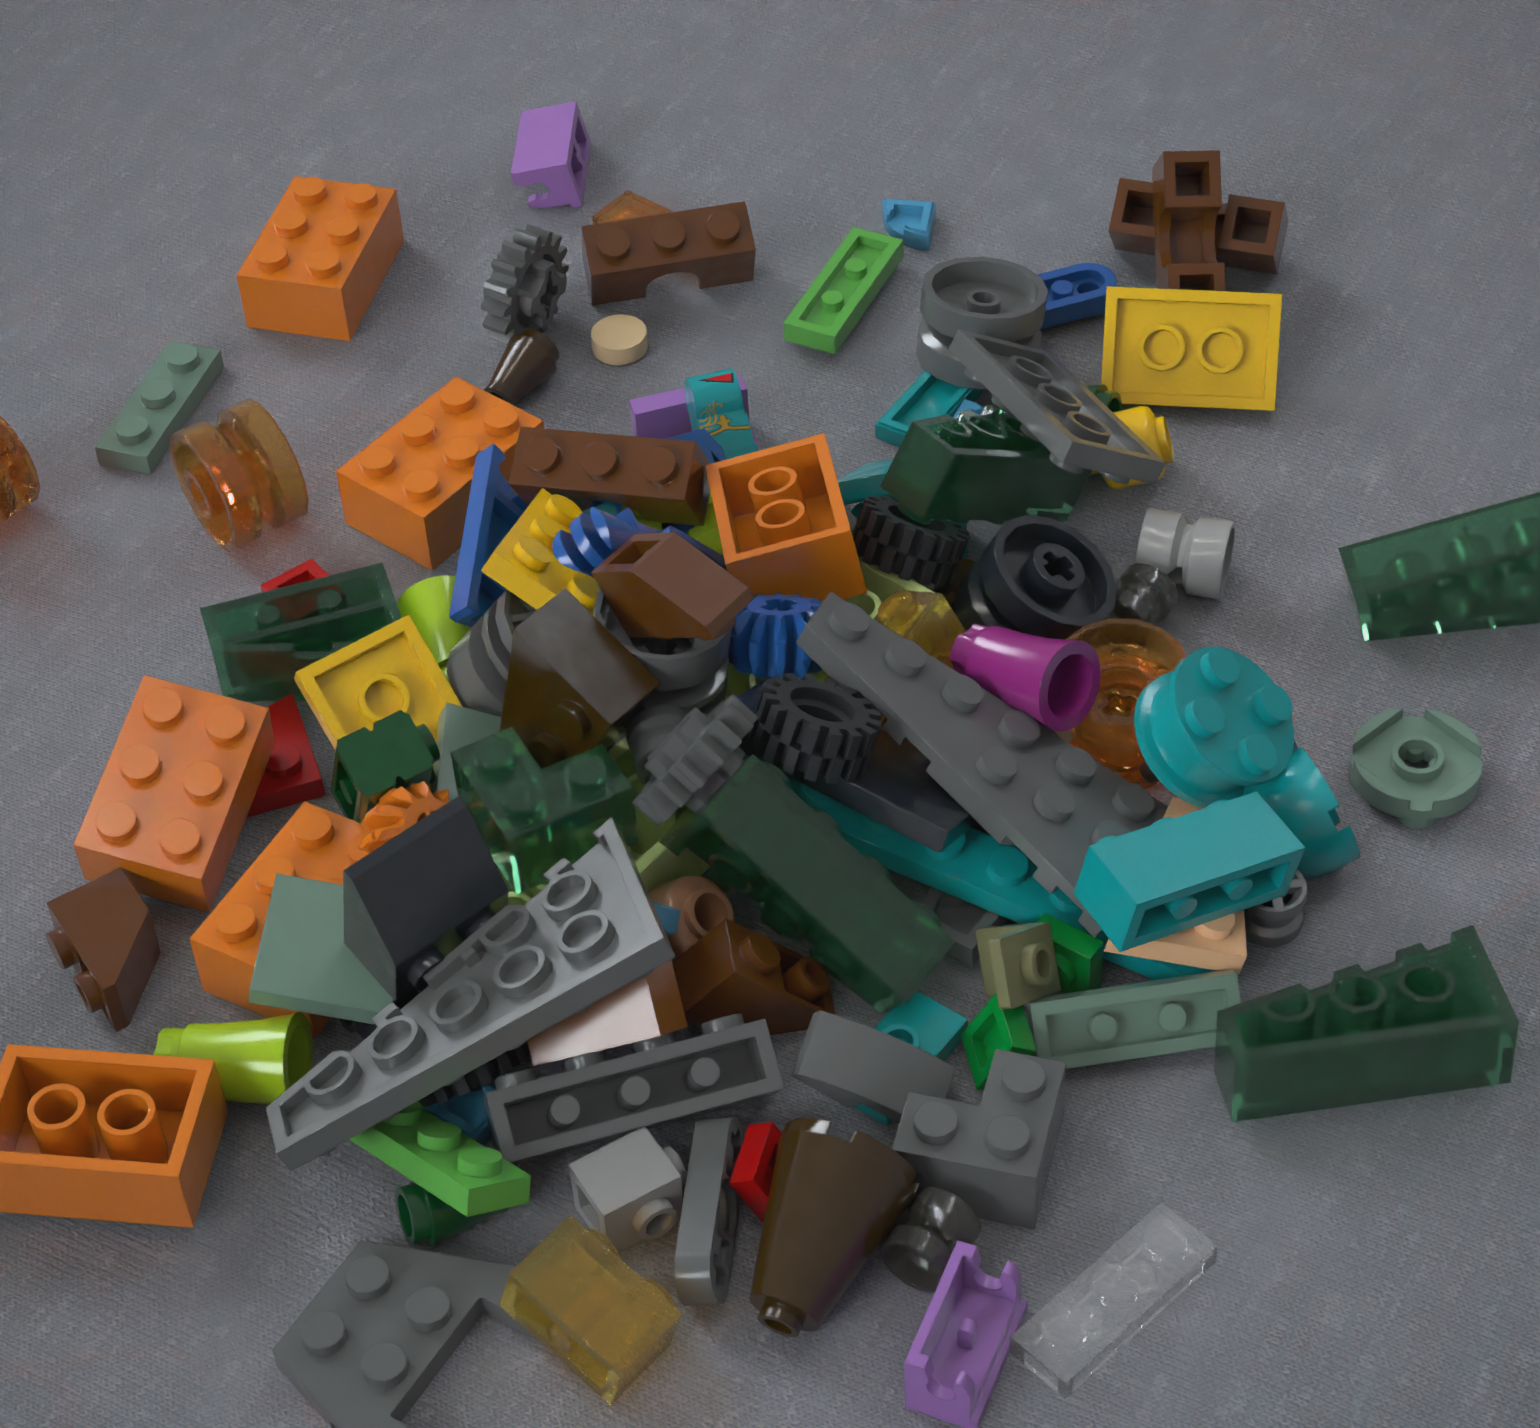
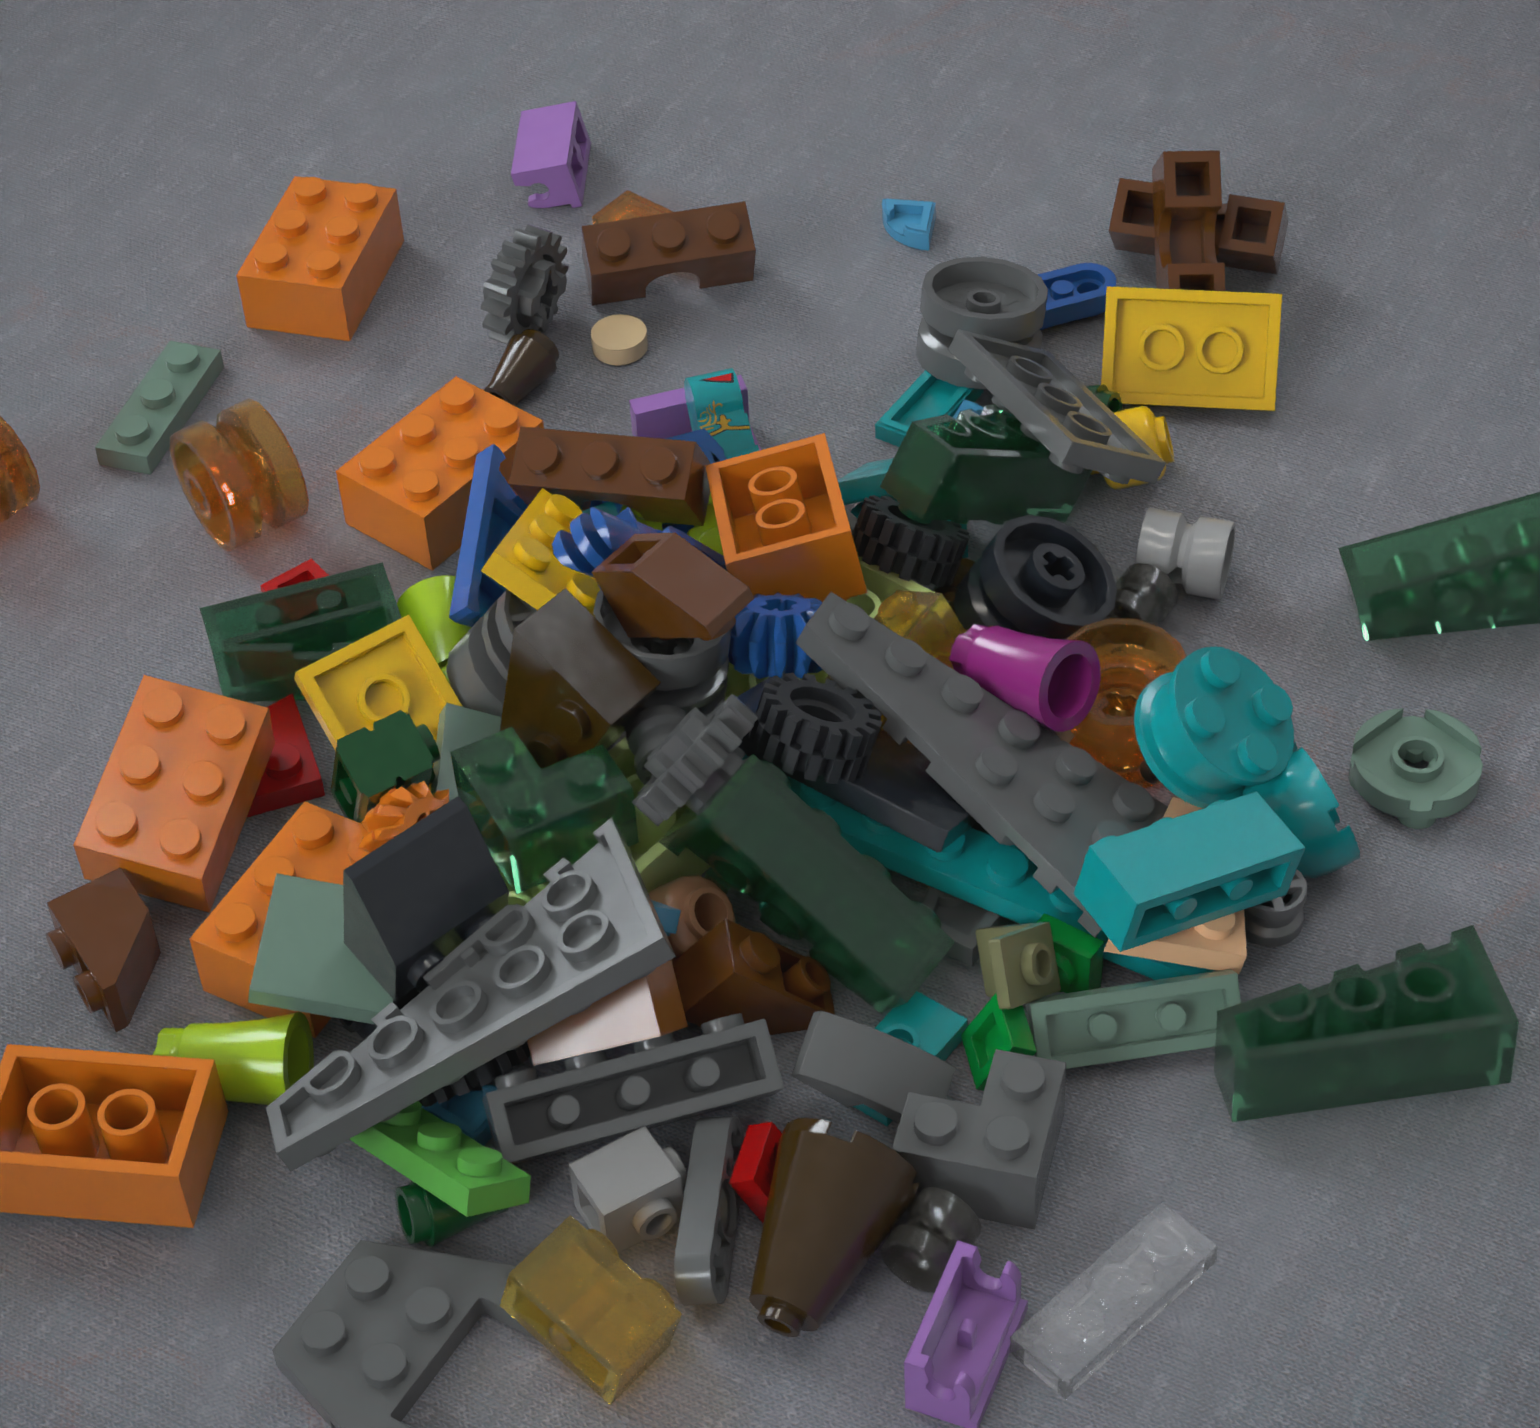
bright green plate [783,227,904,354] -> none

